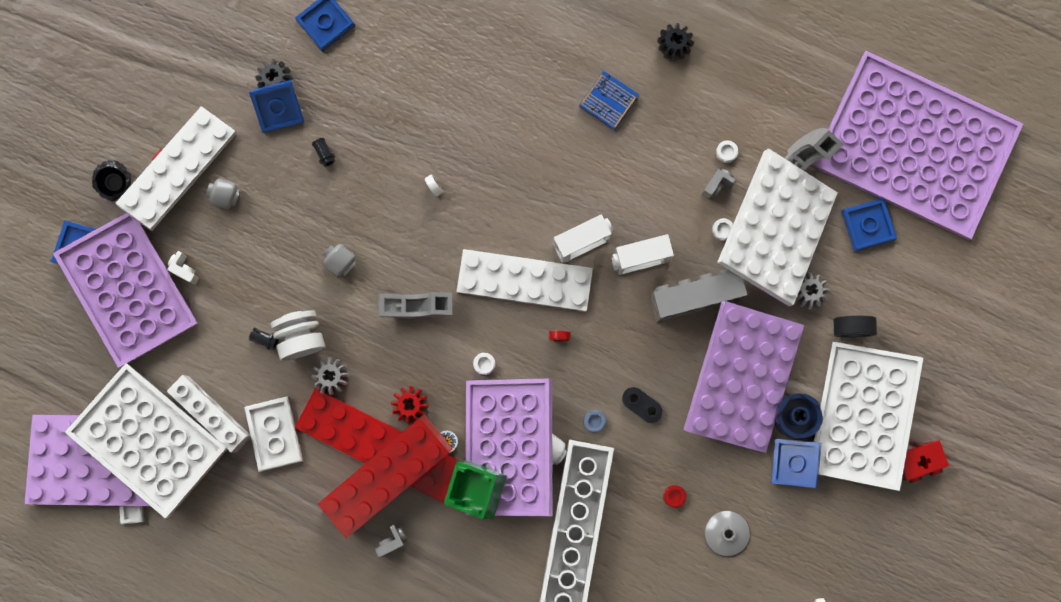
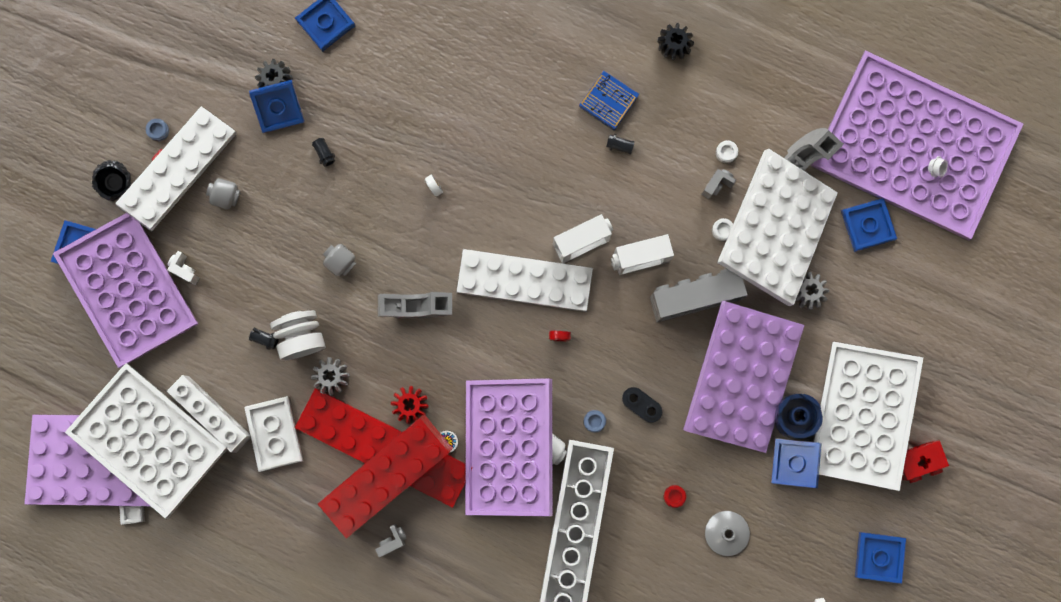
green container [444,461,507,519] -> none
white tile [473,353,495,375] -> none
black tyre [833,315,877,338] -> none
none -> sand blue tile [146,119,169,141]
none -> black pin [606,134,635,155]
none -> blue plate [855,532,906,584]
none -> white plate [928,156,948,178]

